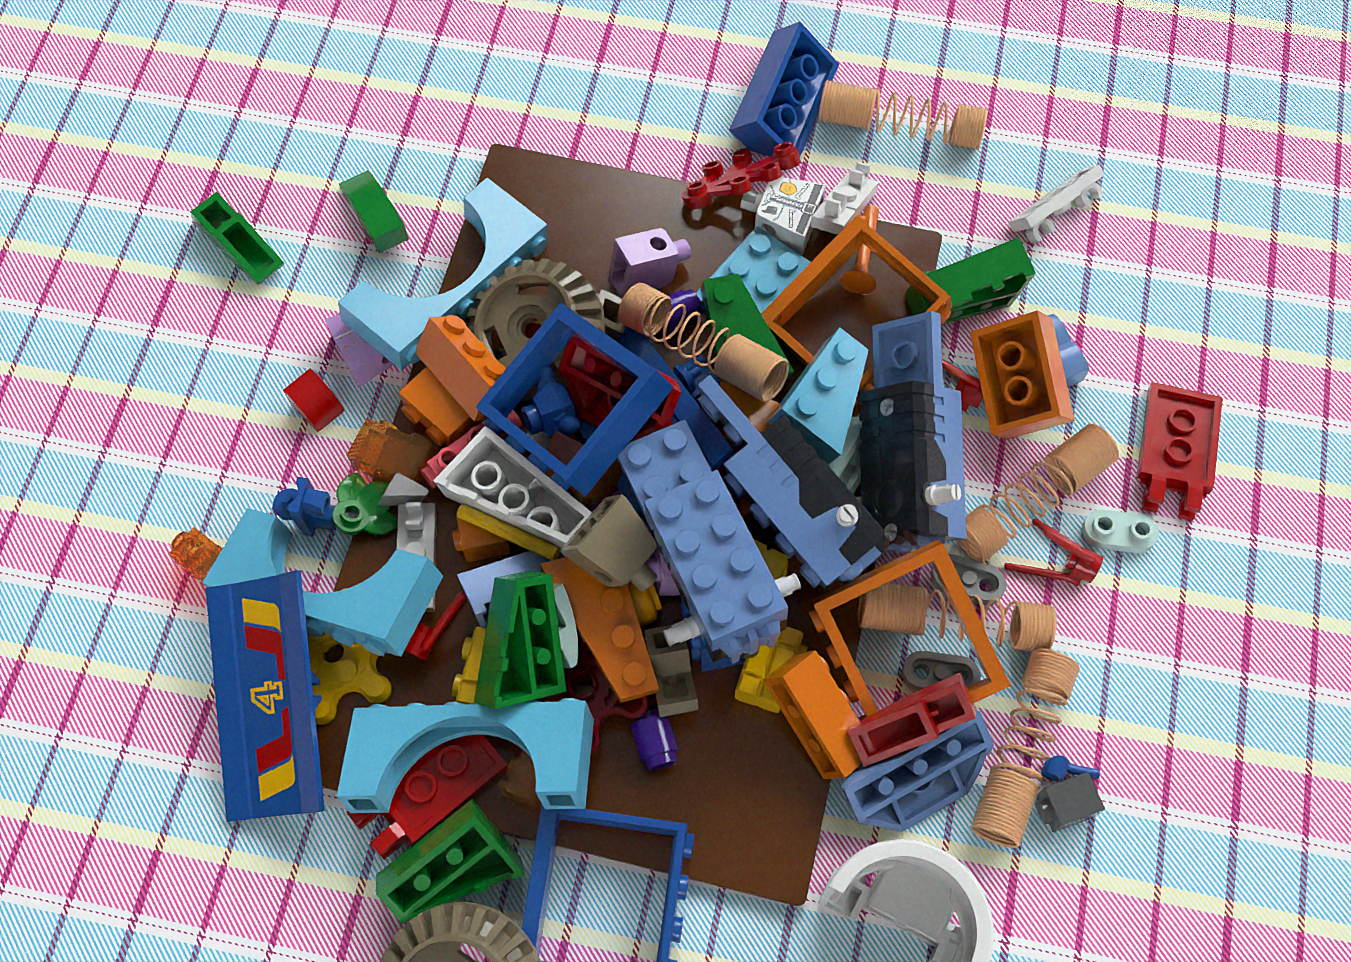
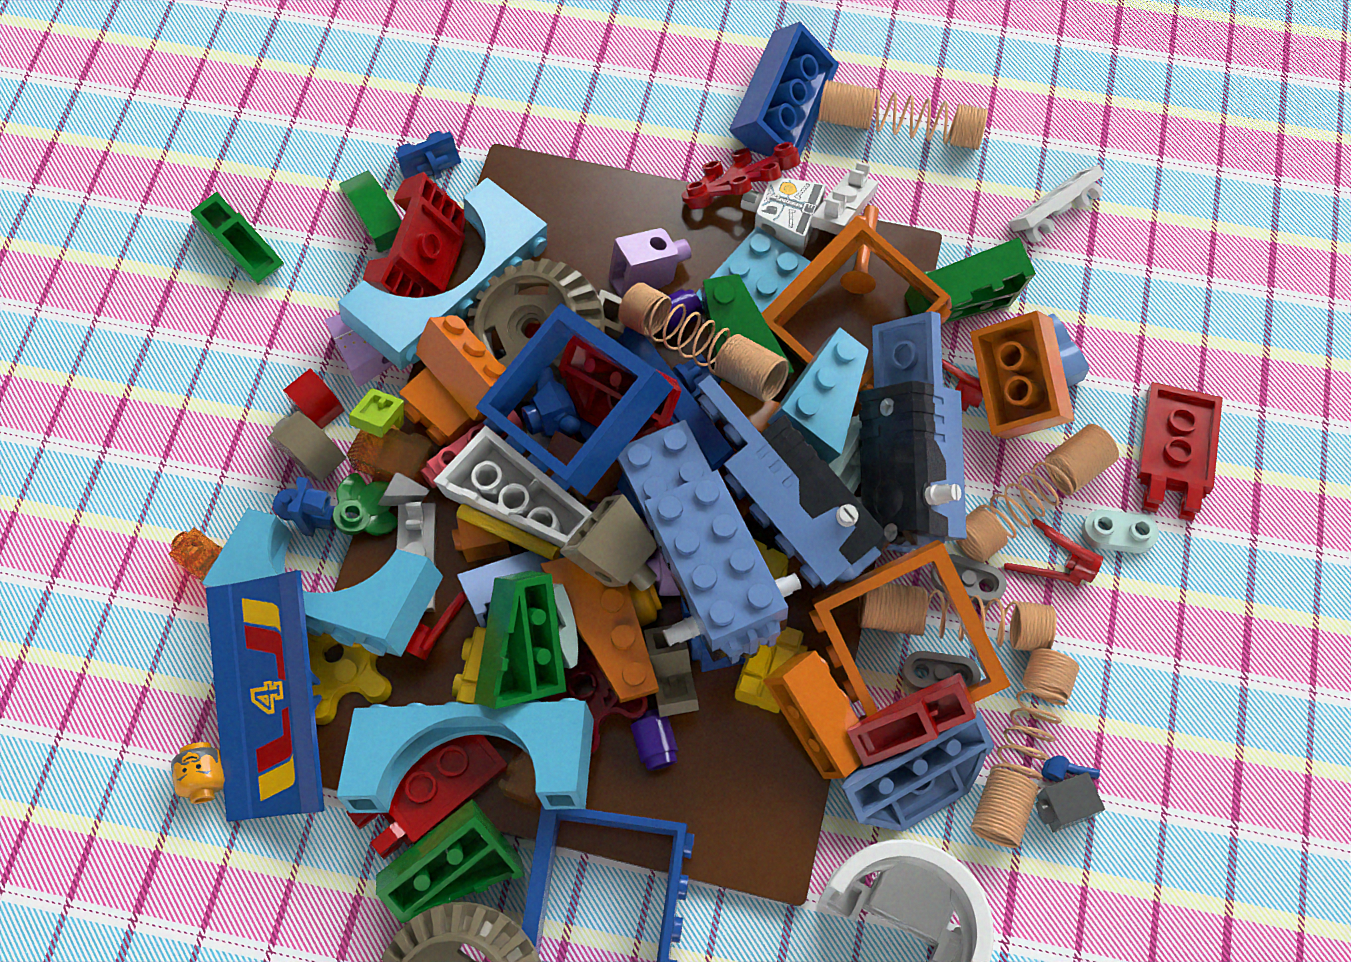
none -> light orange head [171,742,225,804]
none -> dark tan brick [267,411,347,483]
none -> lime bracket [349,388,404,438]
none -> red plate [363,172,466,298]
none -> blue hips [395,131,462,180]

